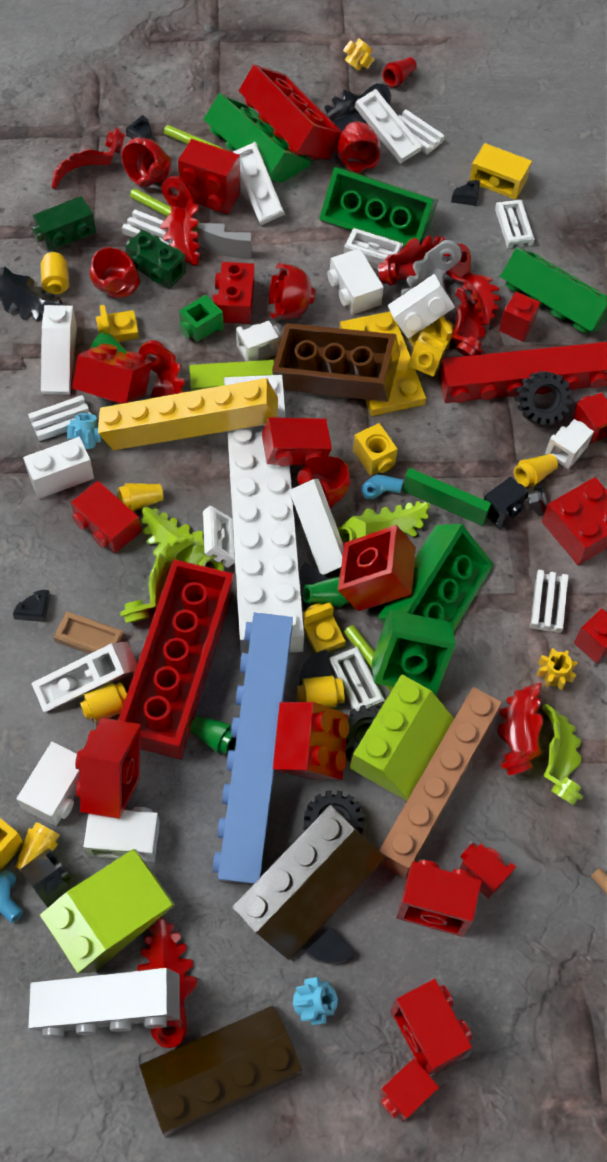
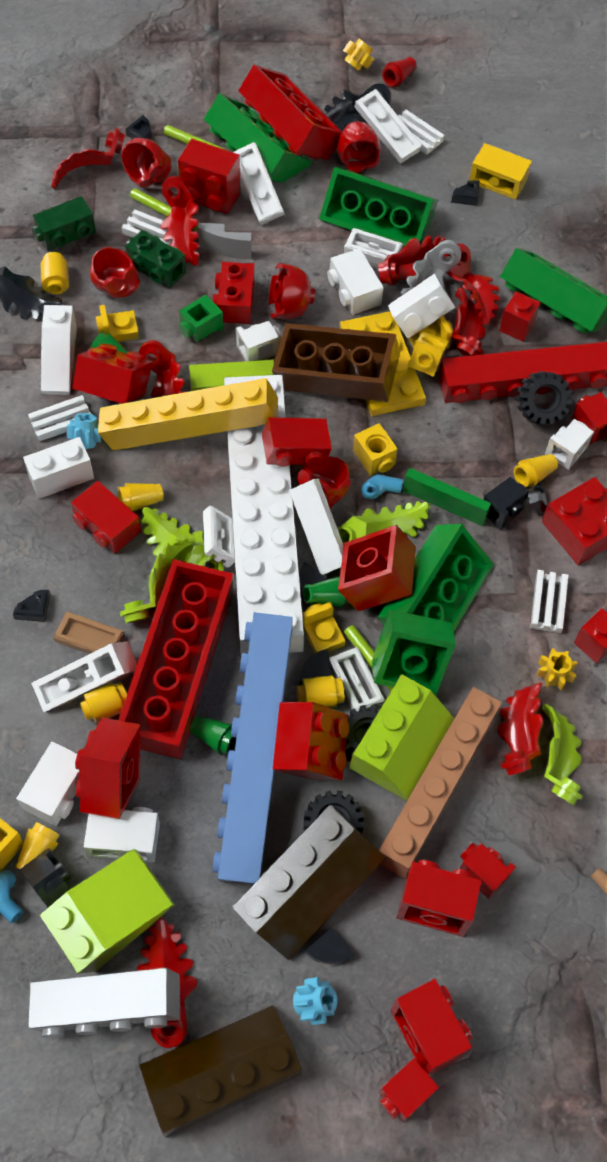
white tile [495,200,534,248] -> none

